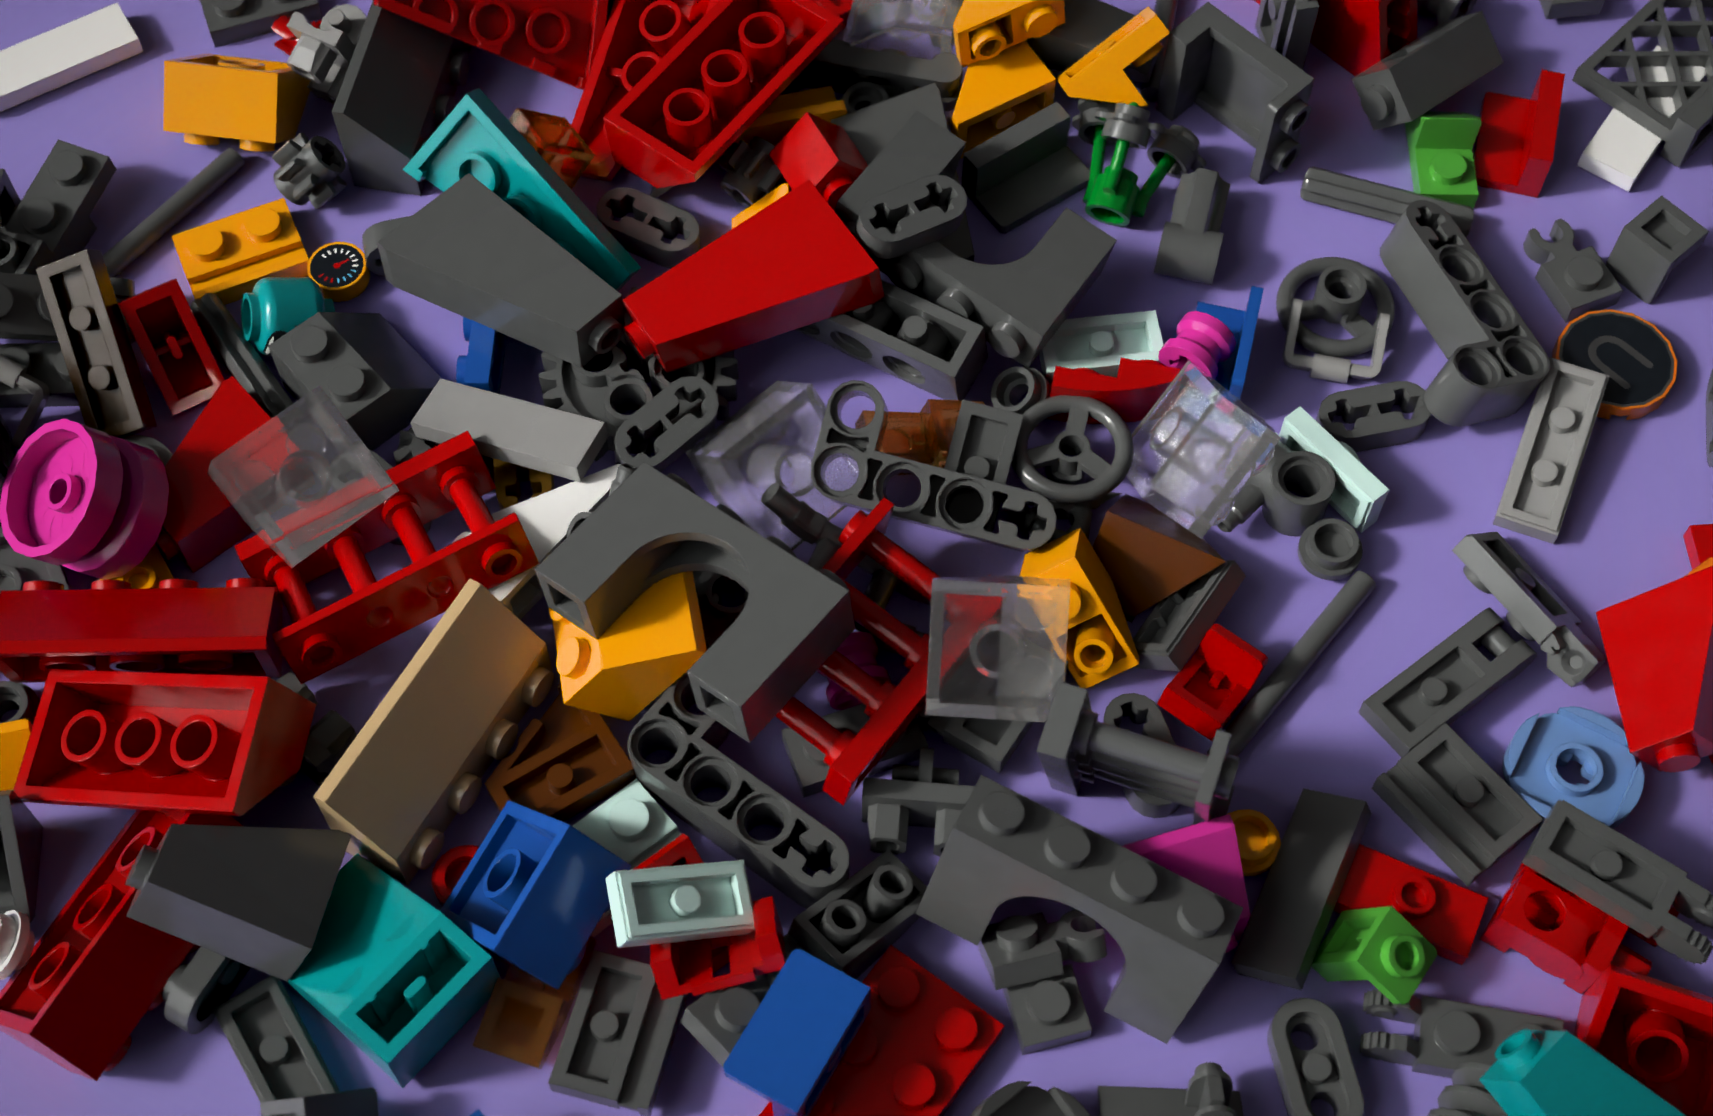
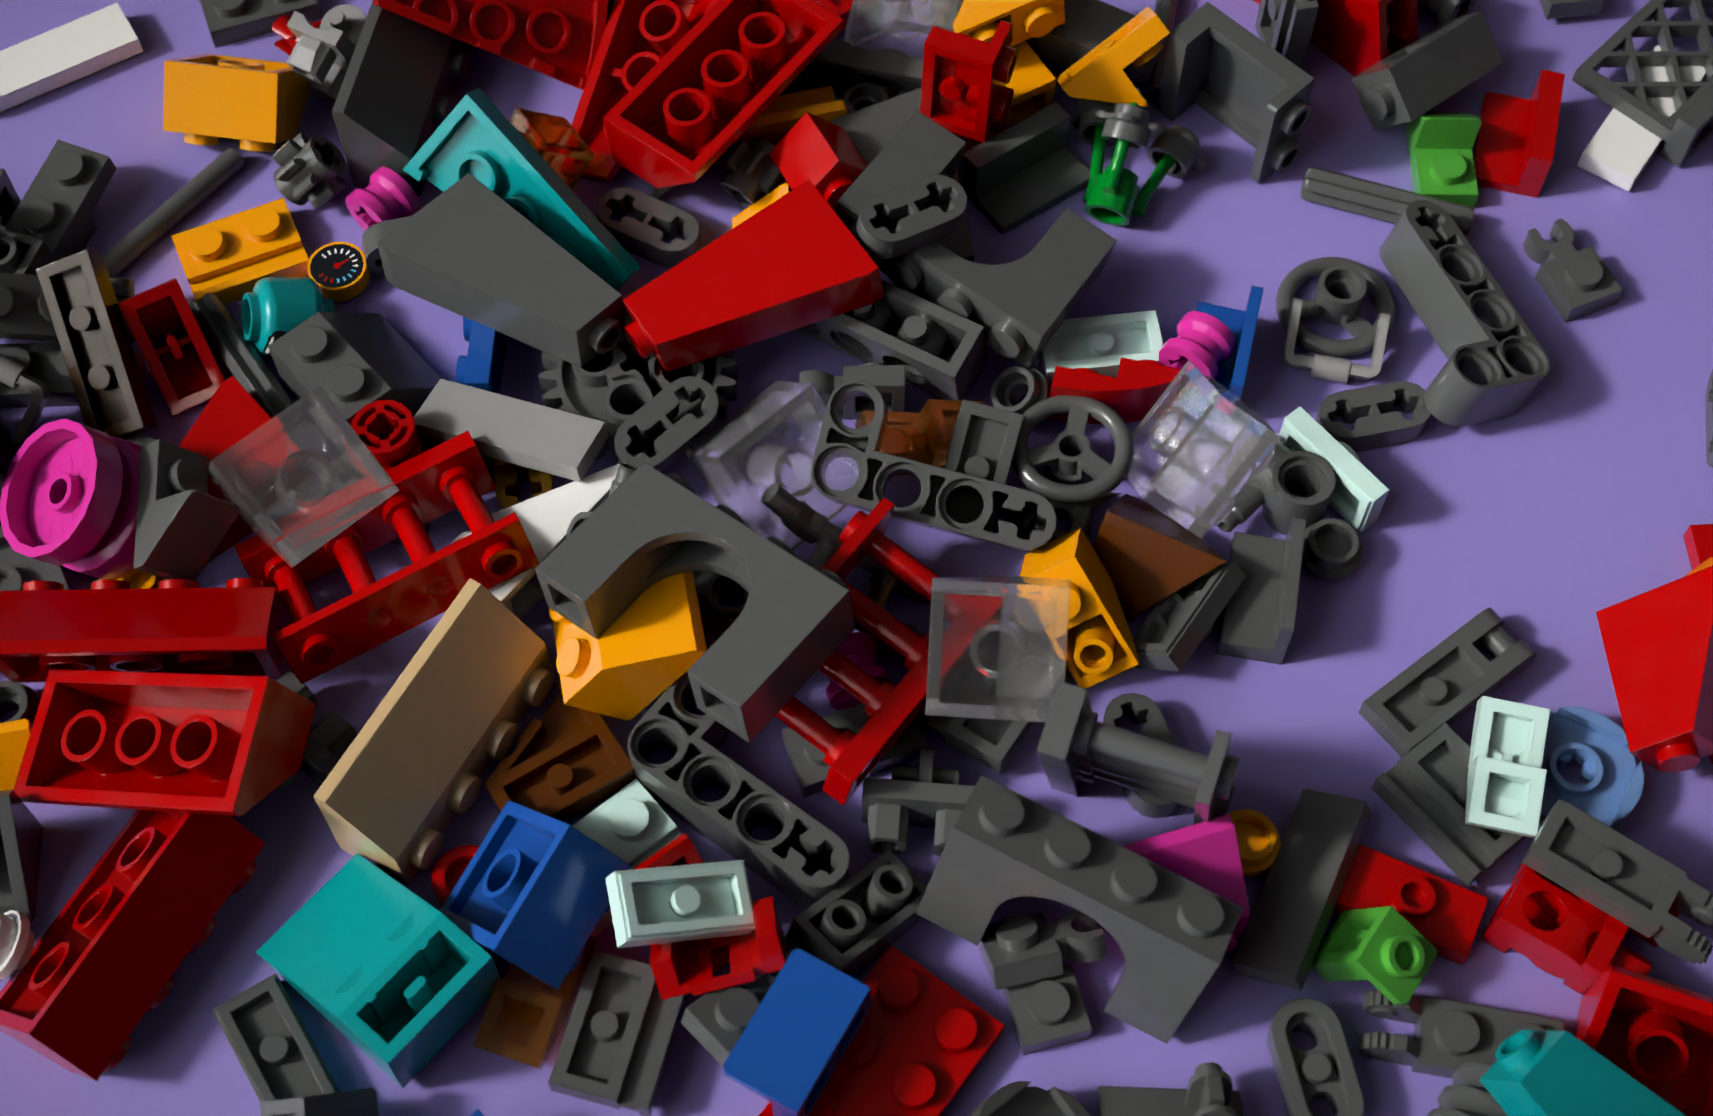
dark grey slope [125,824,351,982] -> none
dark grey plate [162,947,251,1034] -> none
dark grey piece [1154,168,1230,285] -> none
red bracket [1157,623,1268,741] -> none
dark grey bar [1207,571,1376,757] -> none
dark grey hinge [1452,532,1607,687] -> none
light grey tile [1493,357,1610,544] -> none
black tile [1552,309,1678,420] -> none
dark grey panel [1605,195,1709,304] -> none
none -> dark grey slope [133,439,240,581]
none -> dark pink wheel [345,166,421,231]
none -> red wheel [351,400,424,478]
none -> dark grey plate [800,362,905,420]
none -> red bracket [920,20,1019,143]
none -> dark grey panel [1217,517,1306,665]
none -> light aqua slope [1465,696,1550,838]

